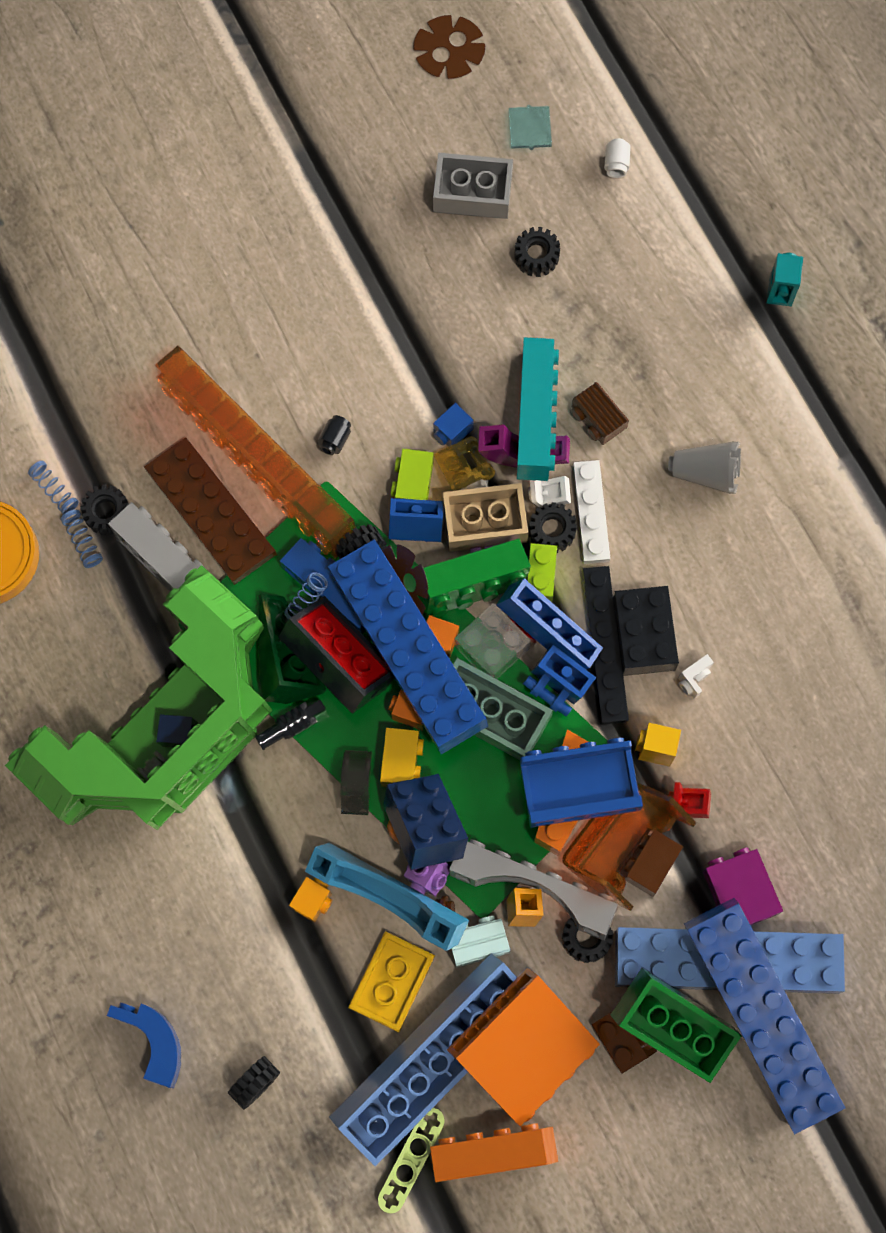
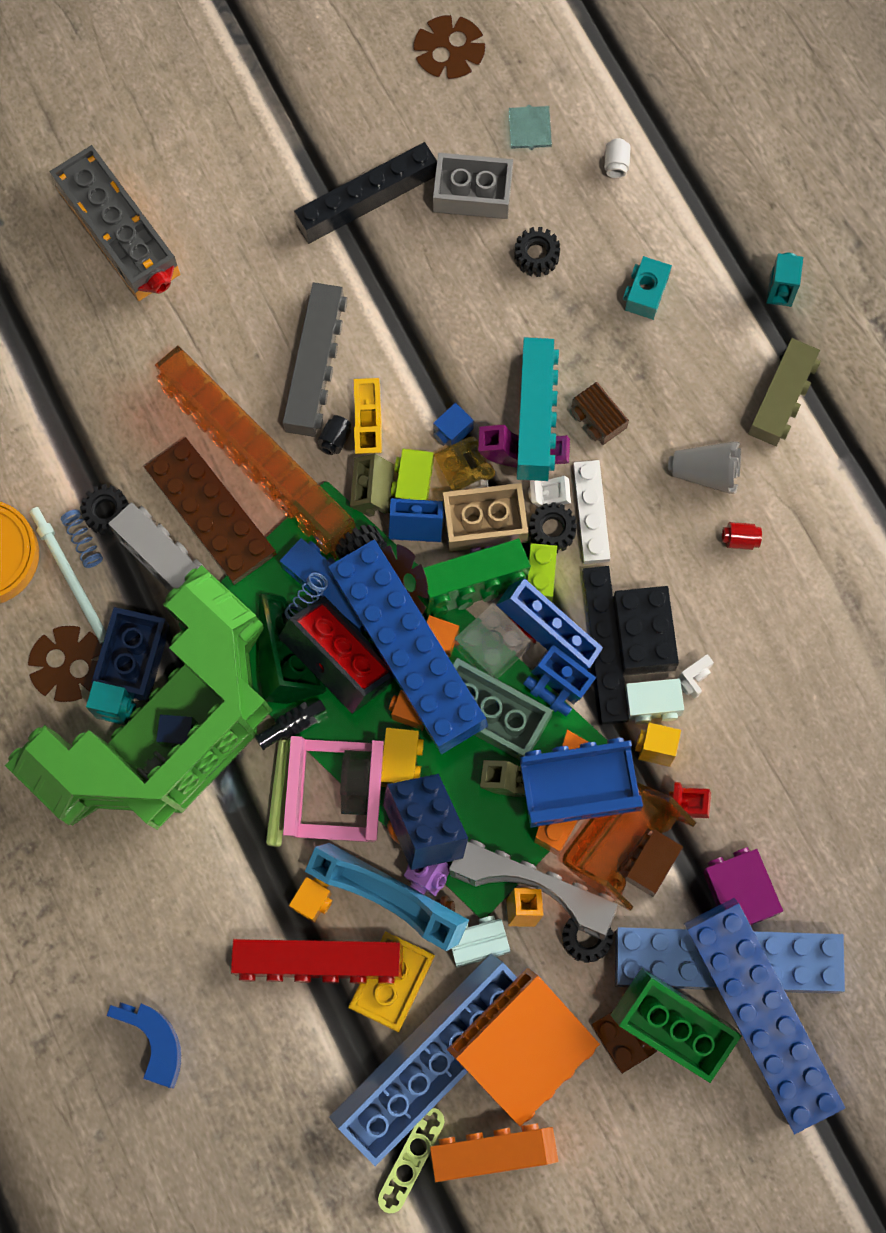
medium blue piece [28,461,79,514] -> none
black tyre [228,1056,280,1110] -> none
none -> reddish brown piece [28,626,102,702]
none -> light aqua bar [29,507,106,645]
none -> dark grey piece [49,145,181,302]
none -> teal brick [86,681,136,725]
none -> dark blue brick [91,607,170,702]
none -> red brick [231,939,403,985]
none -> yellowish green axle [266,739,290,847]
none -> dark grey brick [283,282,348,437]
none -> bright pink piece [283,736,384,842]
none -> black brick [294,142,437,244]
none -> olive brick [350,454,394,517]
none -> yellow arch [353,378,382,454]
none -> olive brick [480,760,525,798]
none -> teal brick [623,256,672,320]
none -> light aqua brick [625,679,684,724]
none -> red brick [722,522,762,550]
none -> olive brick [748,338,821,447]

